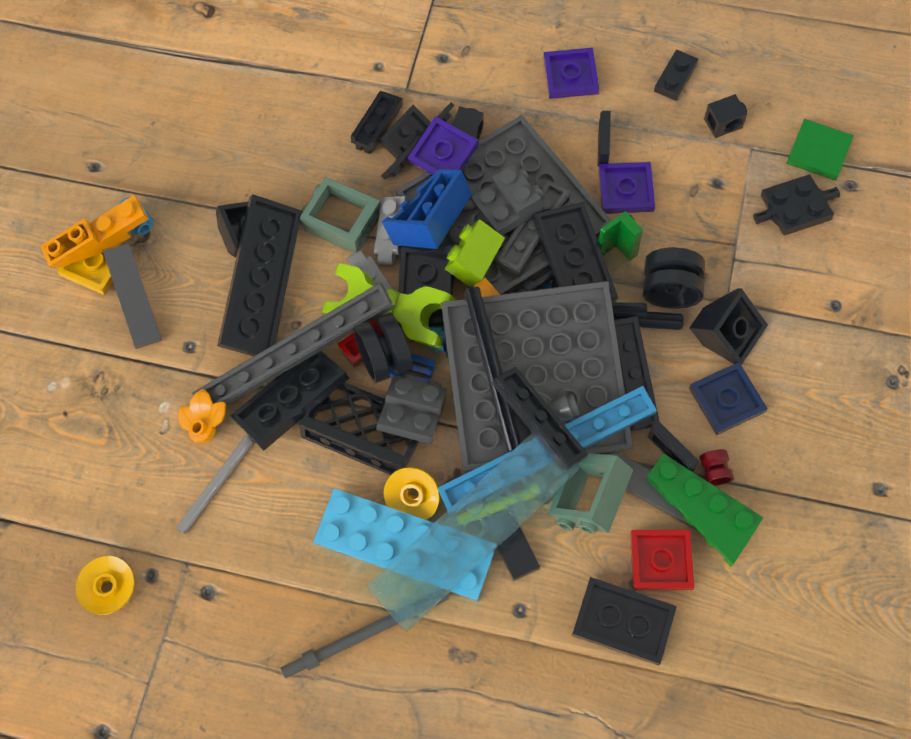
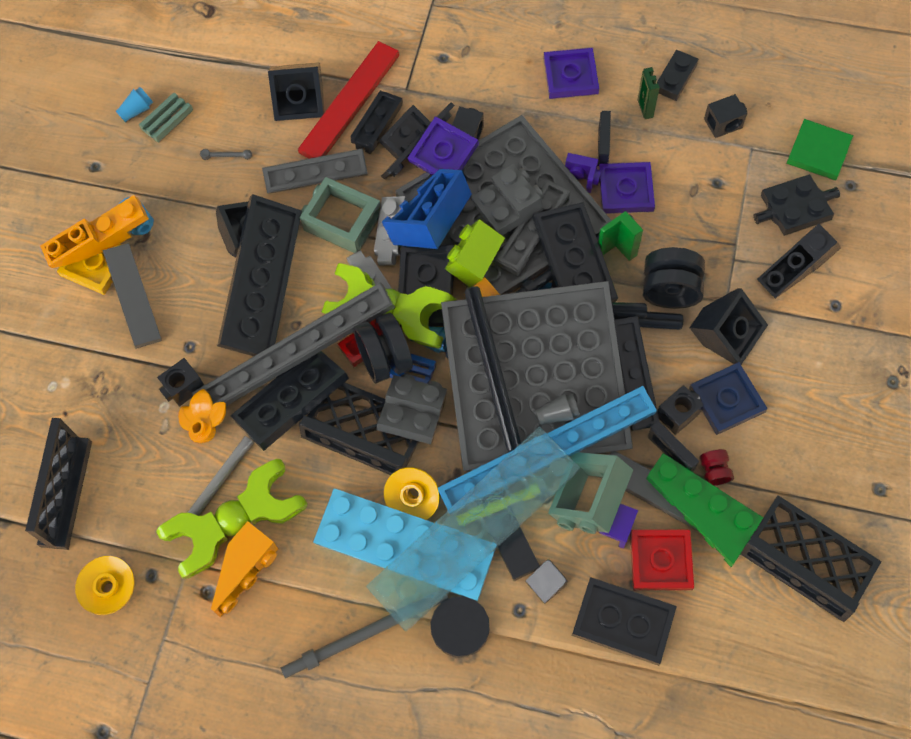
black tile [492,367,589,472] -> none
none -> black fence [25,418,92,550]
none -> dark azure cone [116,87,153,123]
none -> sand green tile [139,93,193,143]
none -> lime piece [156,459,308,579]
none -> black brick [157,358,204,407]
none -> dark grey hinge [200,149,252,160]
none -> light orange slope [211,521,279,618]
none -> dark grey tile [262,148,368,194]
none -> black slope [268,62,324,121]
none -> red tile [298,41,399,159]
none -> black tile [430,596,490,658]
none -> slope [525,559,568,604]
none -> dark purple bracket [565,153,601,193]
none -> dark purple panel [599,503,638,549]
none -> dark green tile [637,67,660,119]
none -> black brick [658,385,704,435]
none -> black fence [741,495,882,622]
none -> black slope [757,223,841,299]

